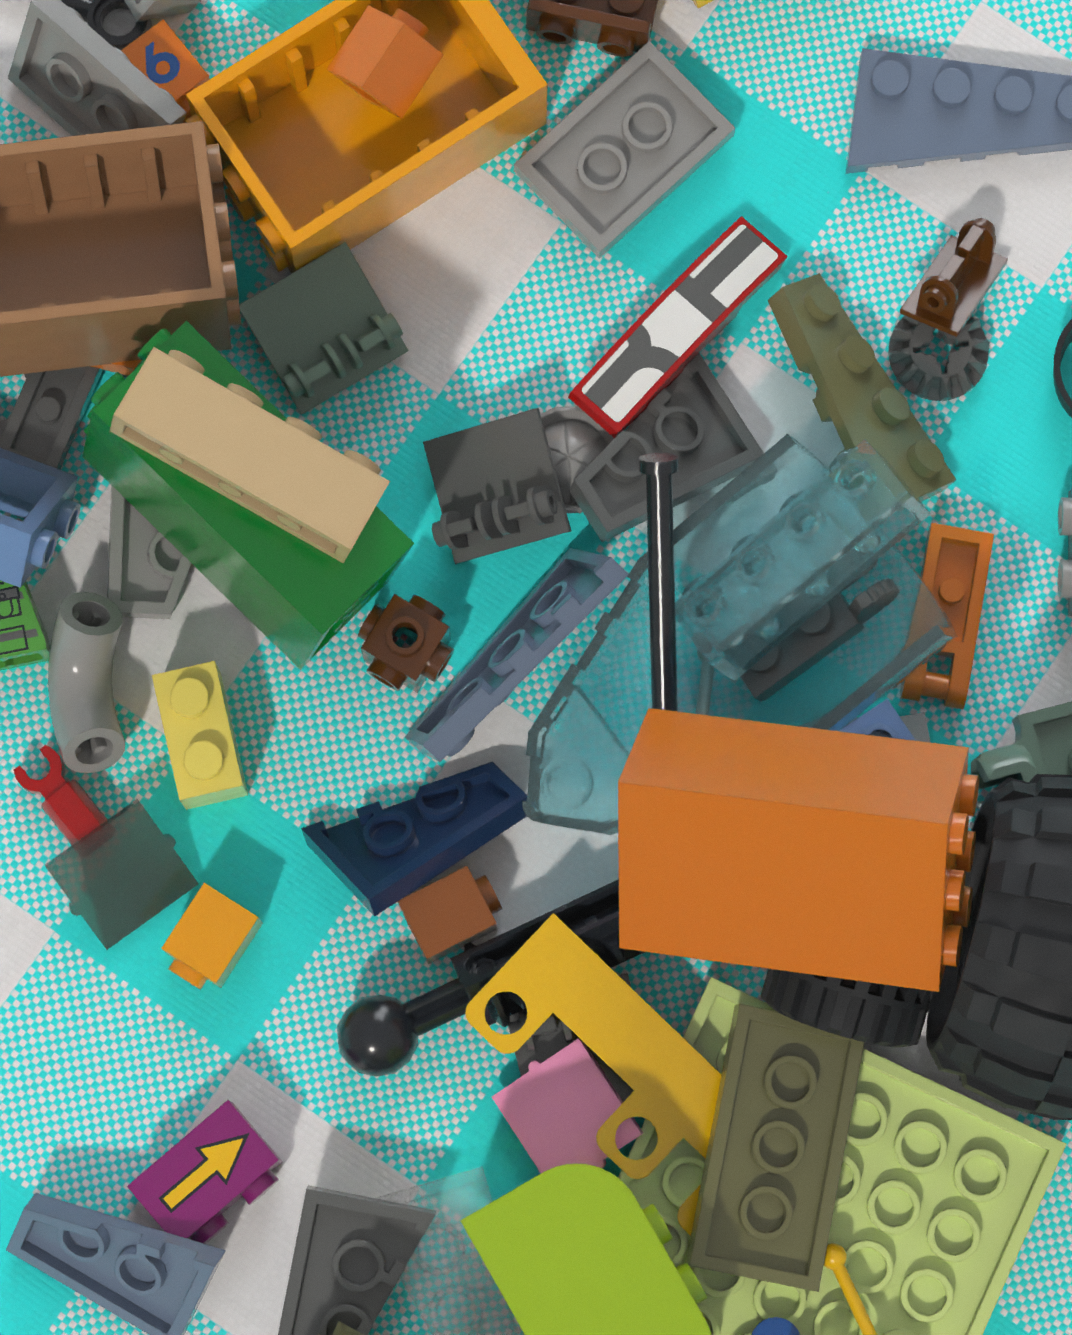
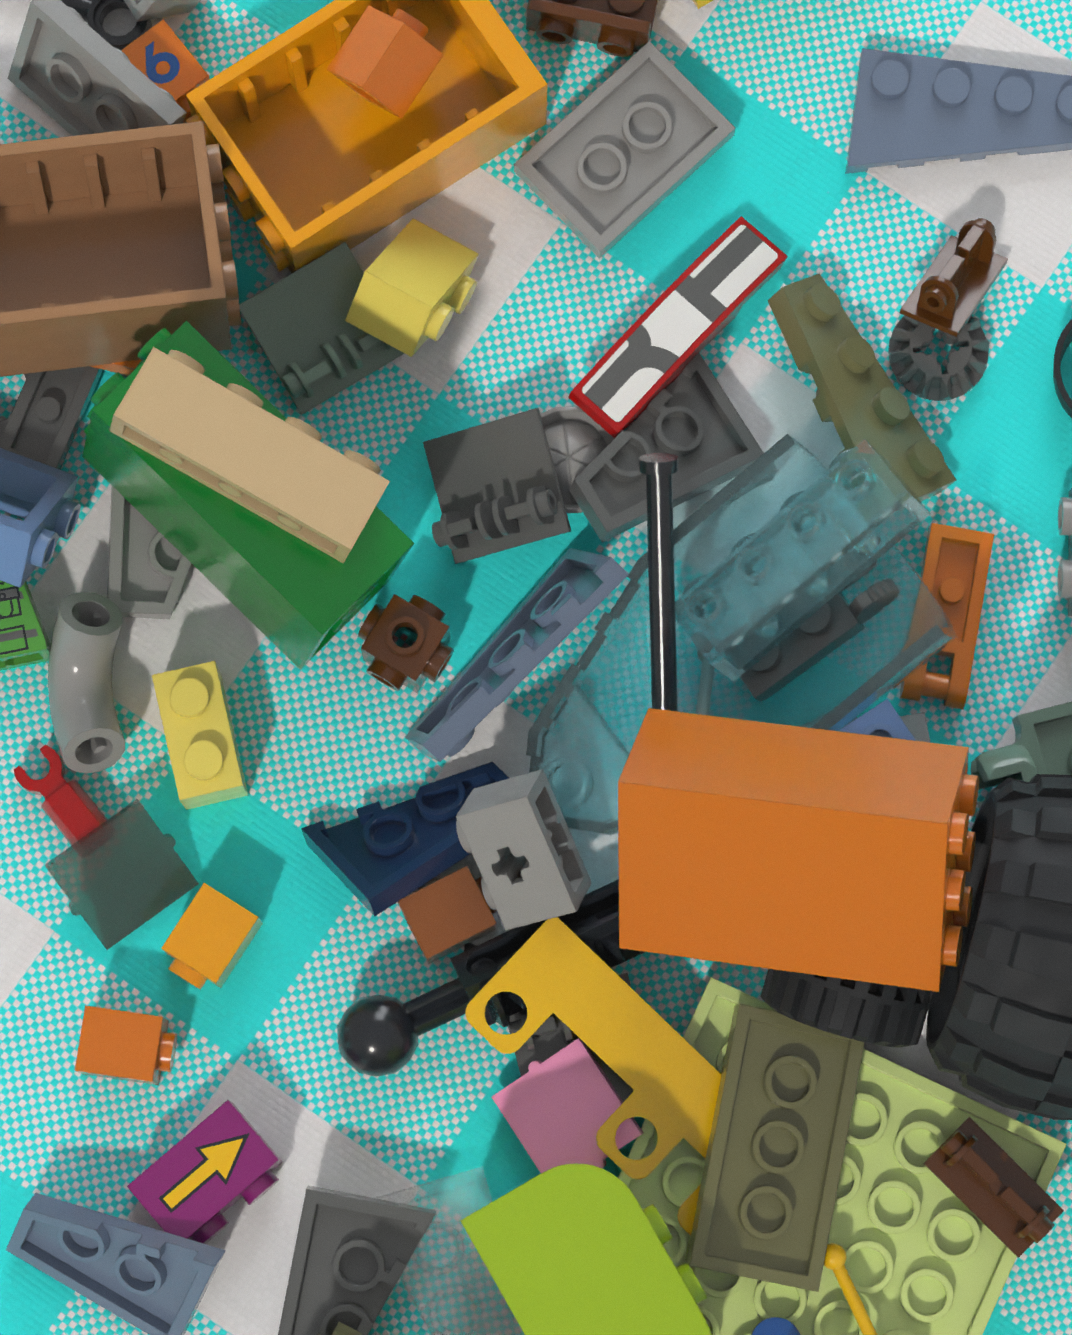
none -> orange brick [75,1006,177,1085]
none -> light yellow brick [345,218,479,357]
none -> light grey brick [456,769,592,930]
none -> reddish brown hinge [923,1117,1064,1258]

